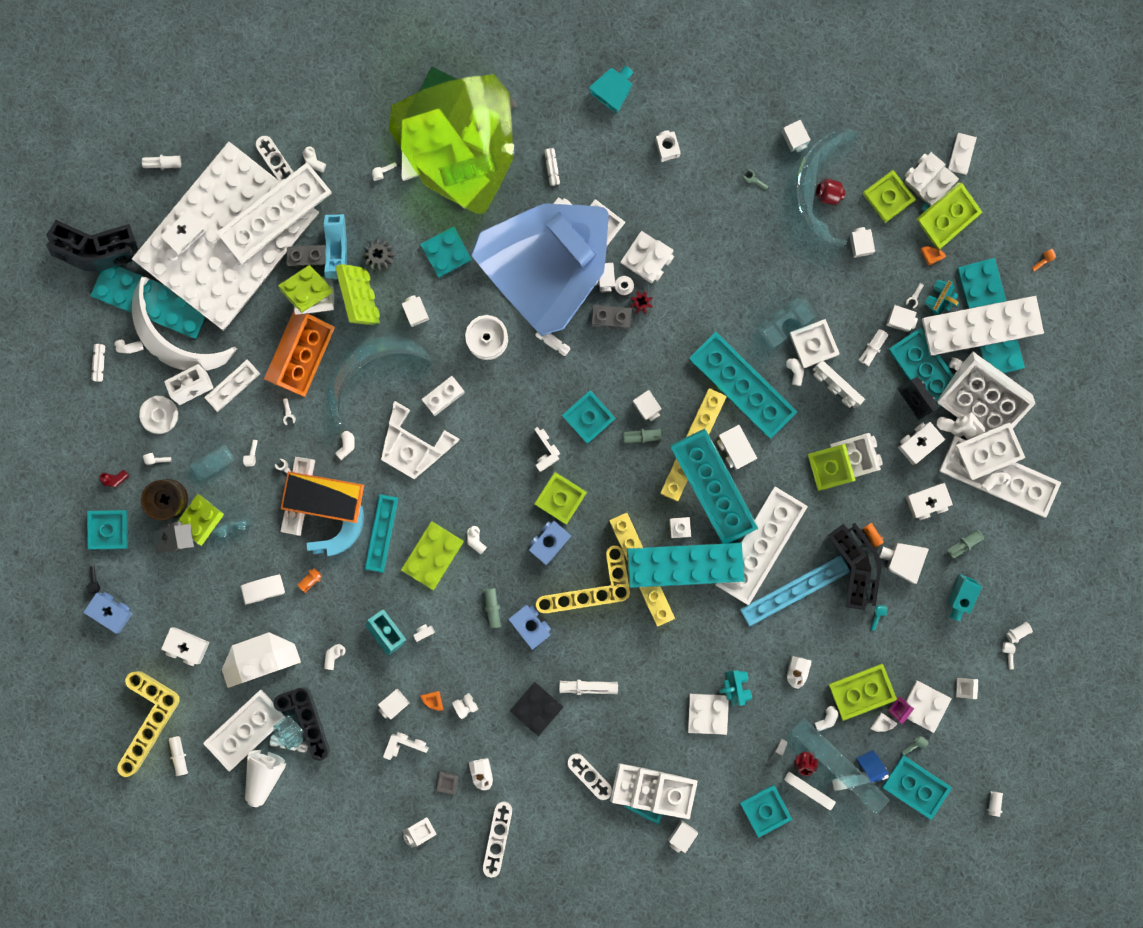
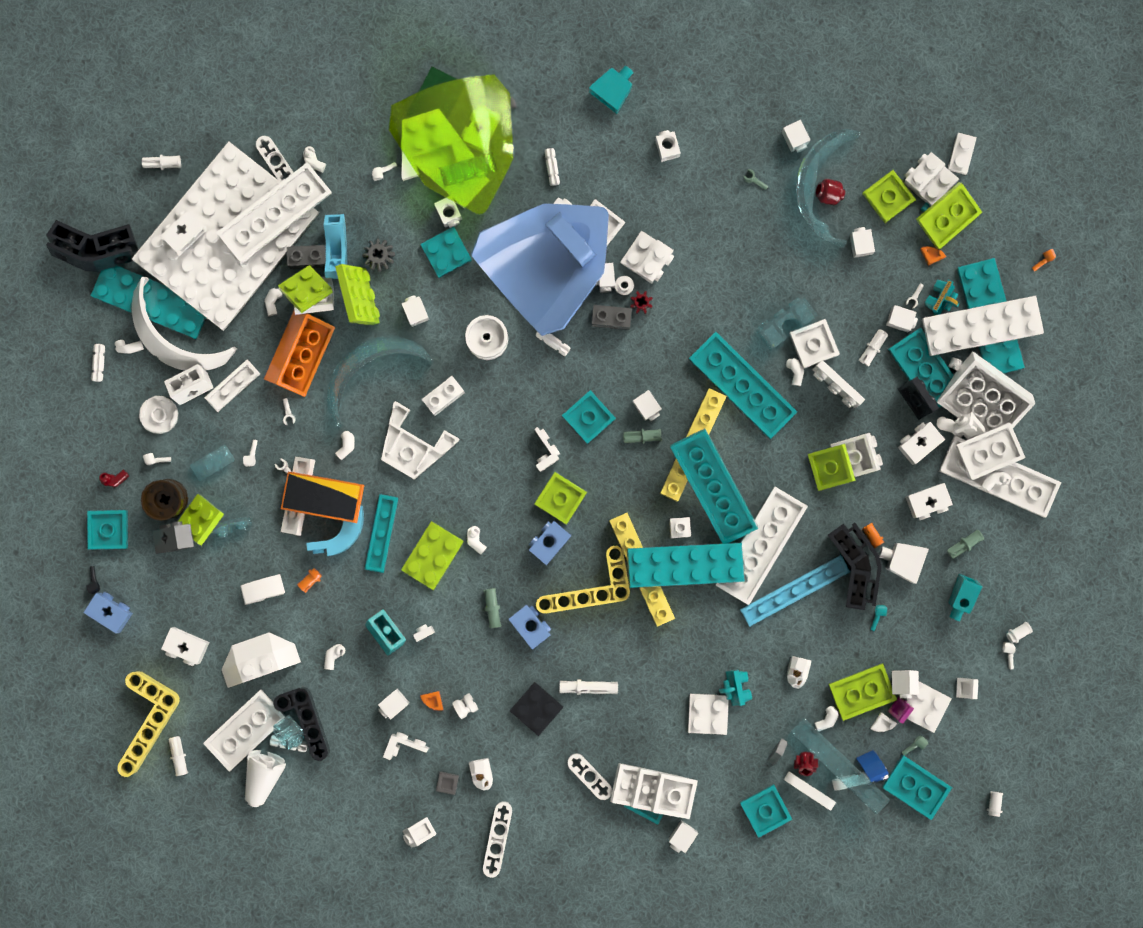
white brick [716,425,757,470] -> none
none -> white arm [265,288,283,316]
none -> brick [434,196,462,228]
none -> white brick [892,670,919,698]

